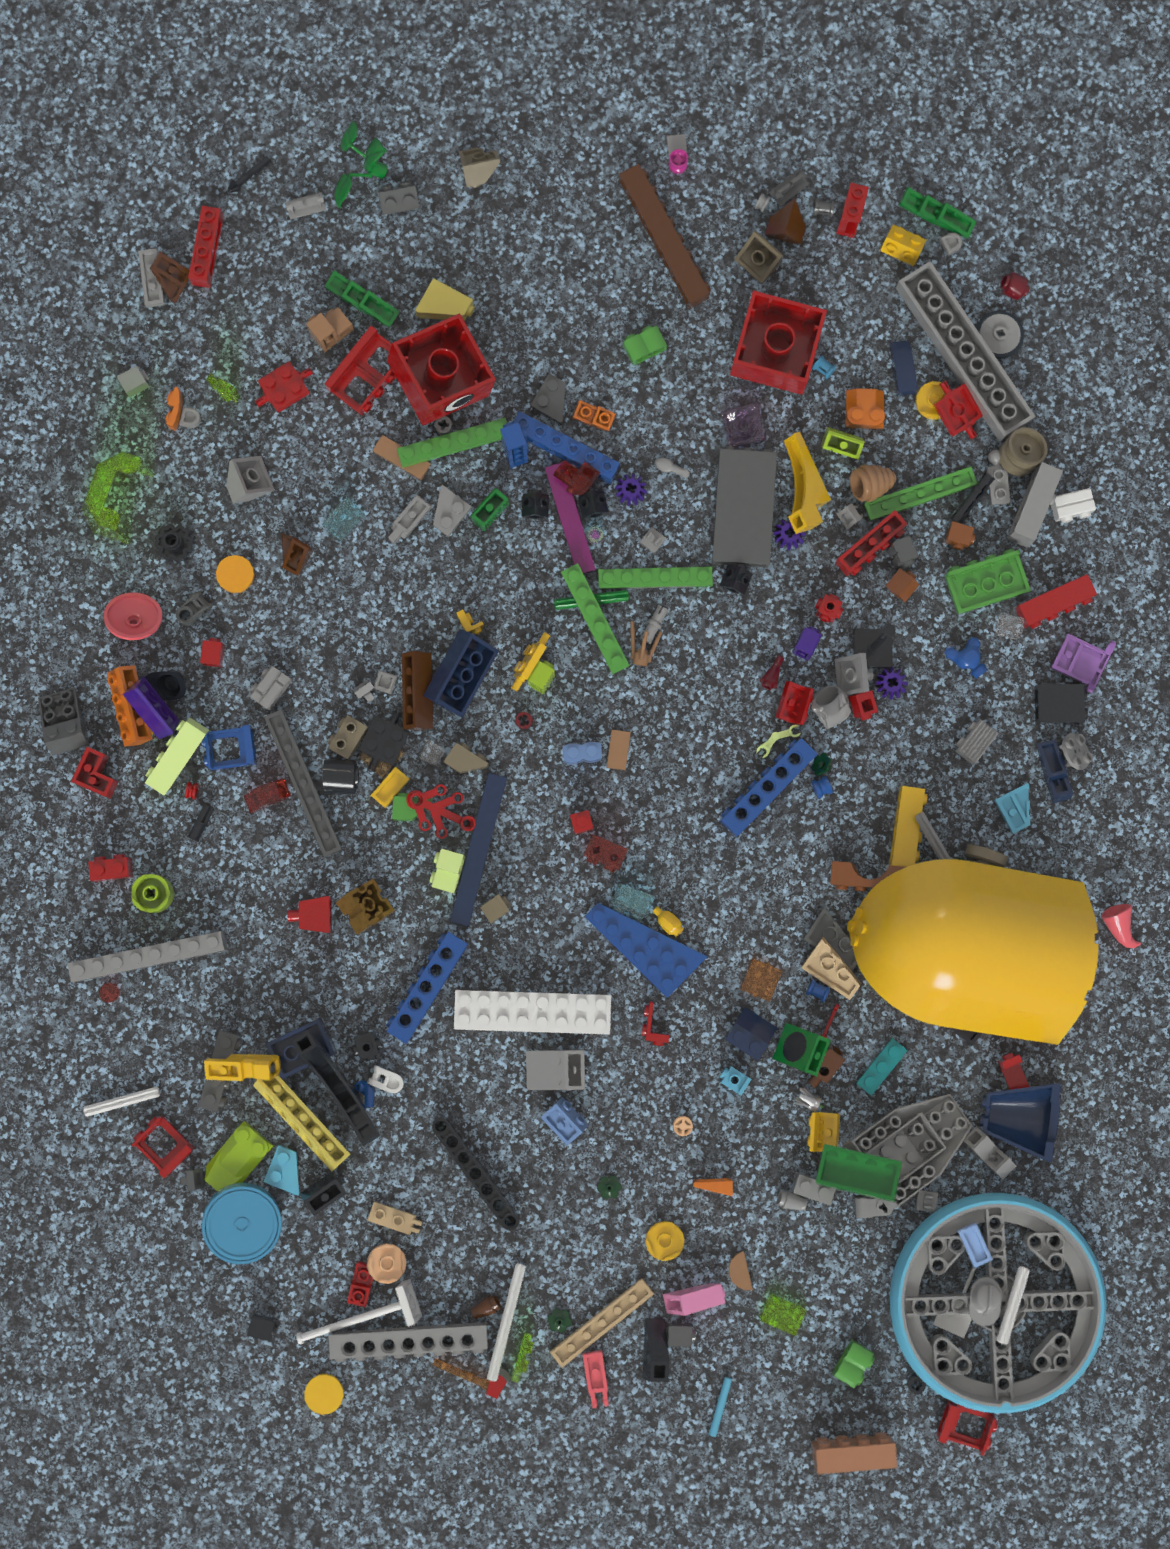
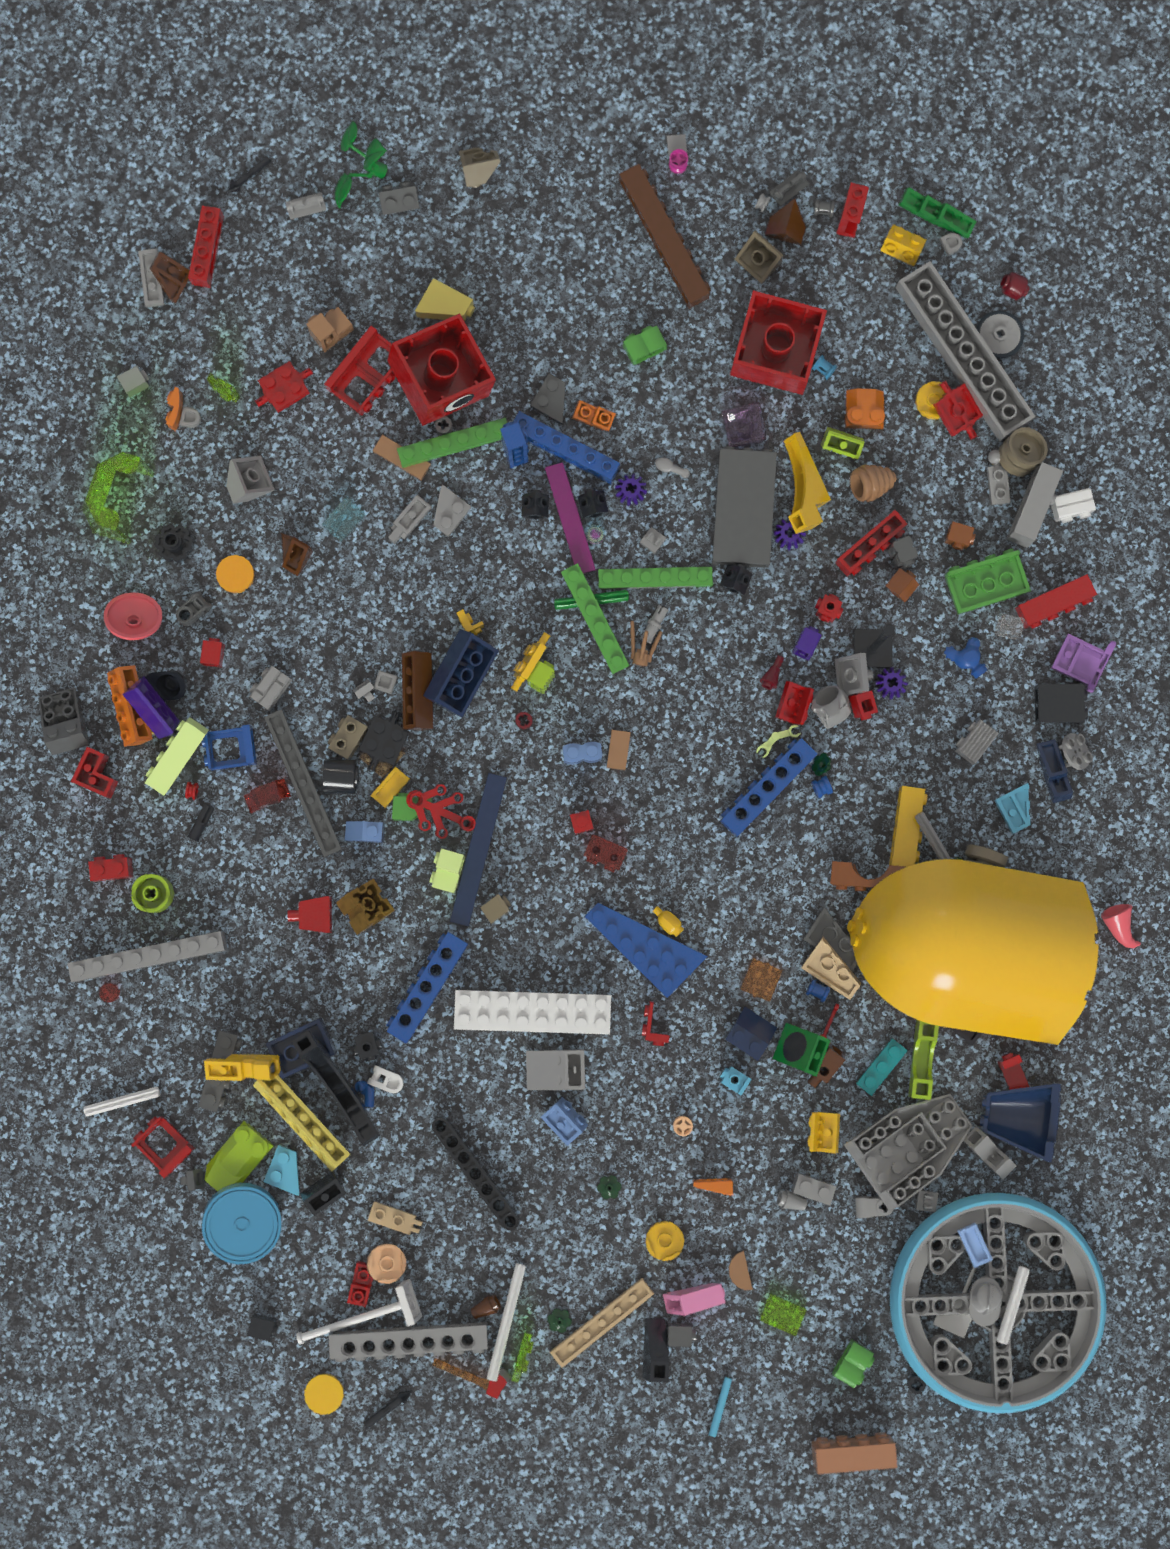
green slope [324,270,400,328] -> none
clear panel [419,739,445,767] -> none
dark tan slope [444,742,489,774] -> none
green brick [470,488,509,531] -> none
clear red brick [553,460,601,495] -> none
coral hinge [582,1350,609,1409] -> none
clear light blue brick [611,883,655,921] -> none
flat silver piece [794,1086,823,1111] -> none
green slope [816,1144,902,1203] -> none
light grey tile [837,504,863,530] -> none
bright green plate [864,467,977,522] -> none
dark blue slope [890,340,918,396] -> none
red window [936,1400,998,1456] -> none
black pin [950,472,995,524] -> none
none -> medium blue slope [345,821,385,843]
none -> black piece [363,1390,412,1429]
none -> lime arch [908,1019,939,1100]

